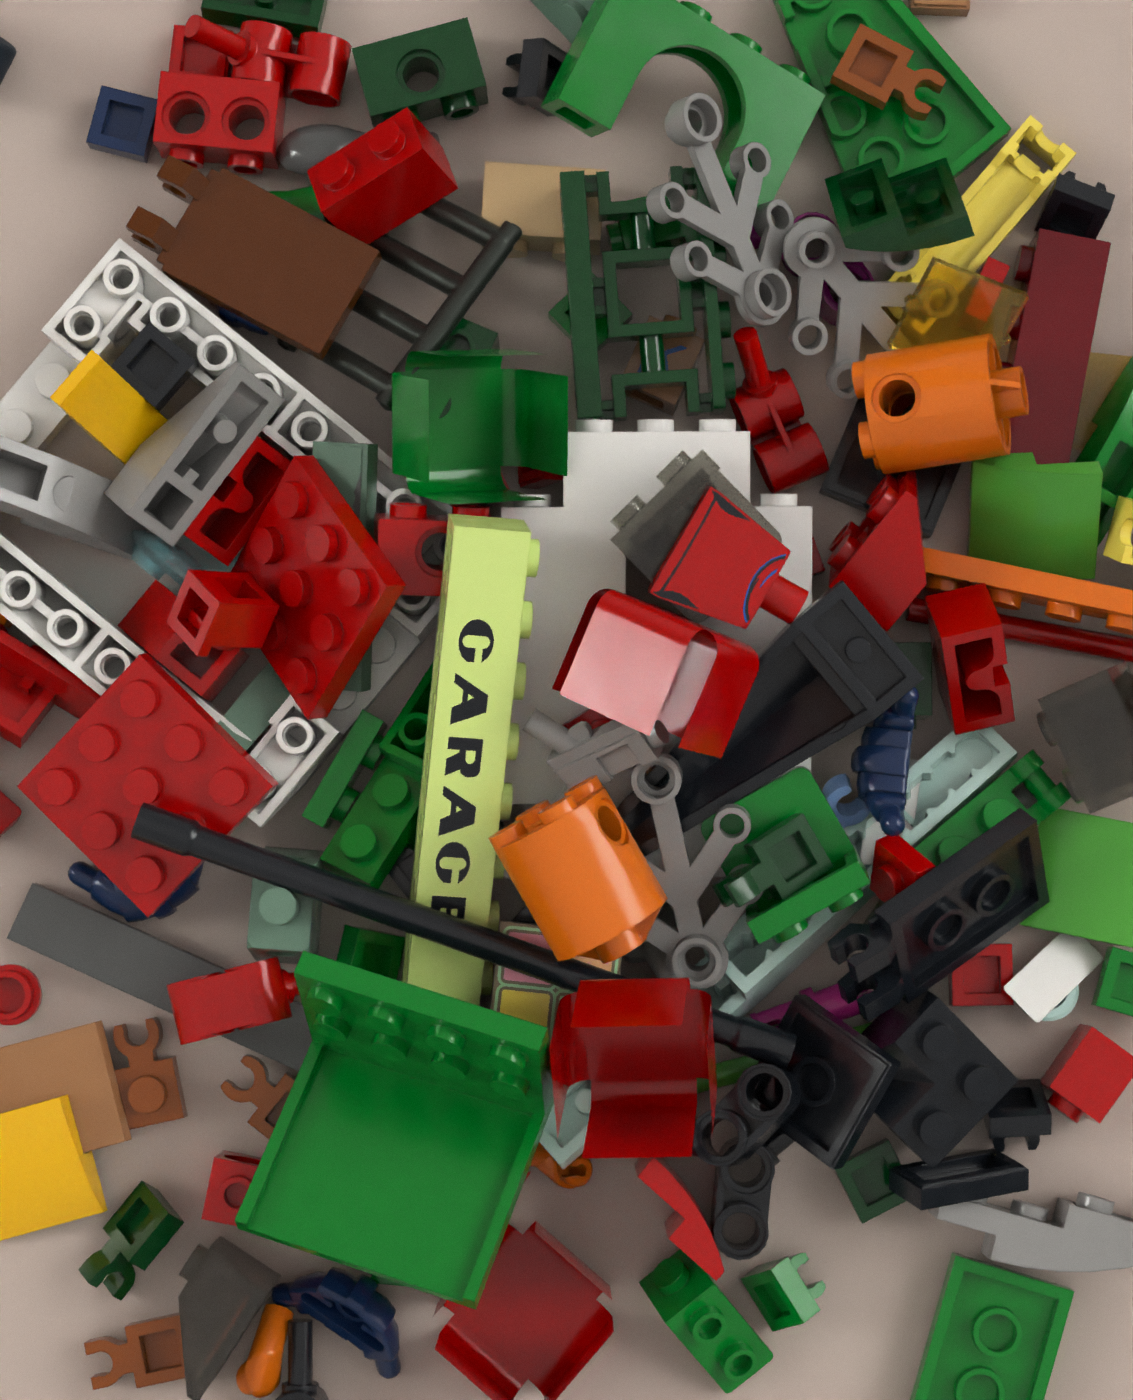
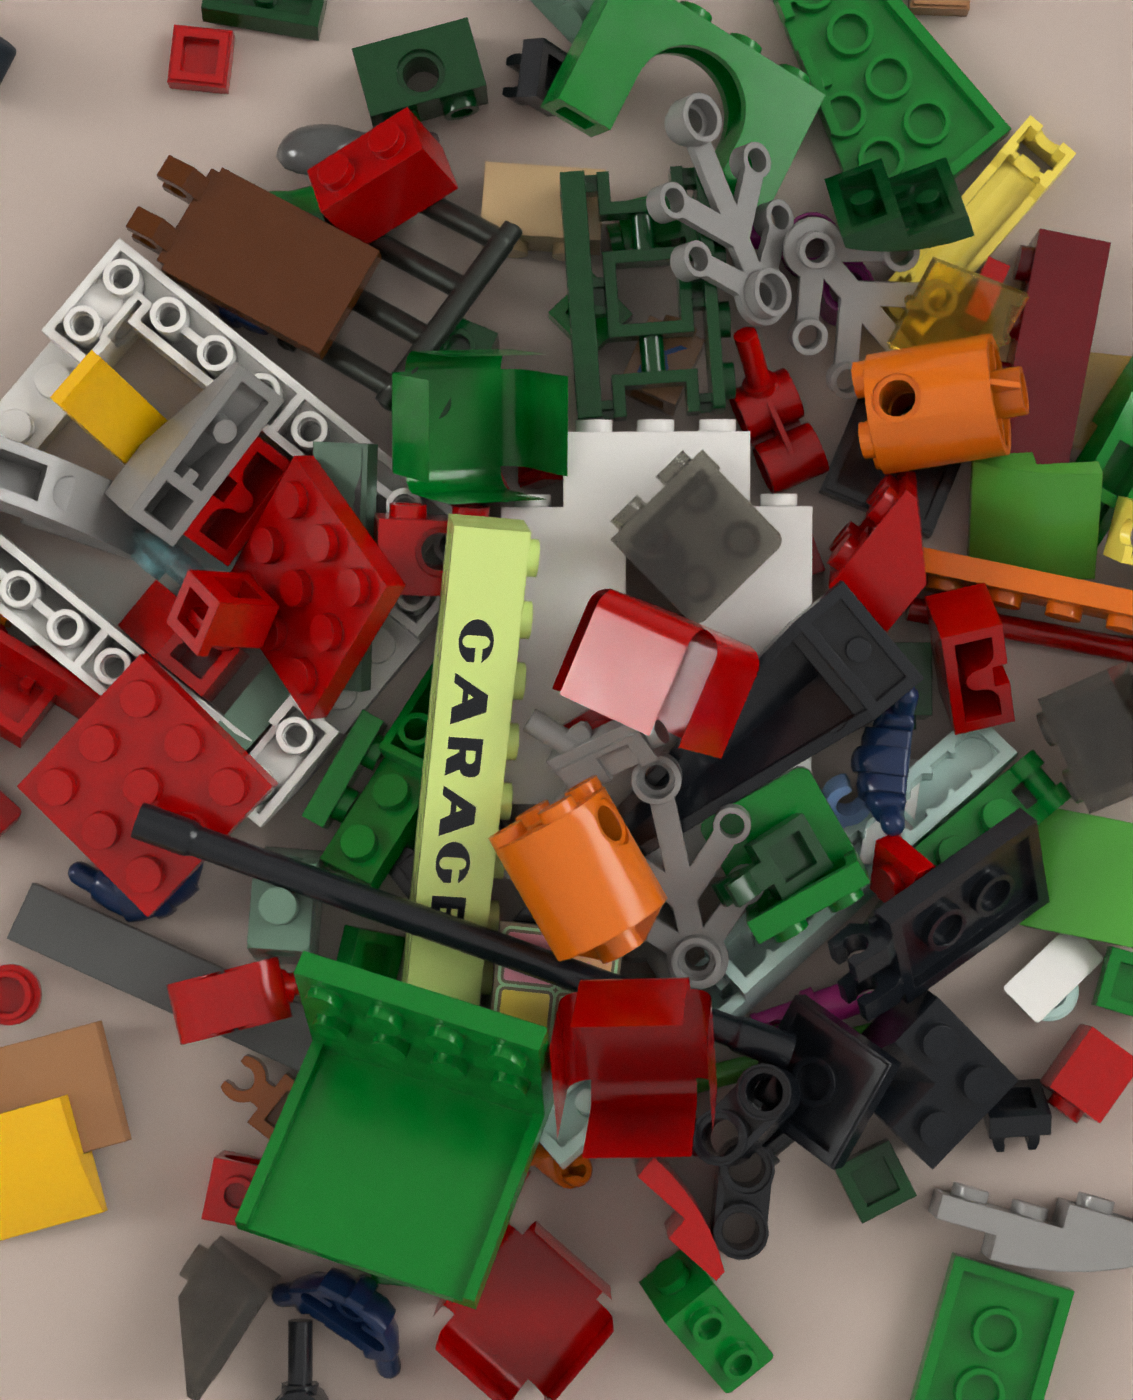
dark green plate [78,1181,184,1300] -> none
dark orange plate [84,1310,201,1390] -> none
dark blue plate [86,85,157,163] -> none
black tile [111,322,199,412] -> none
dark orange plate [113,1017,188,1130] -> none
red brick [153,71,287,175] -> none
red beam [185,15,352,108] -> none
orange arm [236,1304,294,1398] -> none
red torso [647,486,809,629] -> none
green tile [740,1253,826,1332] -> none
dark orange plate [830,23,946,121] -> none
black tile [889,1148,1029,1210] -> none
red plate [948,943,1014,1006] -> none
black tile [1034,171,1115,239] -> none

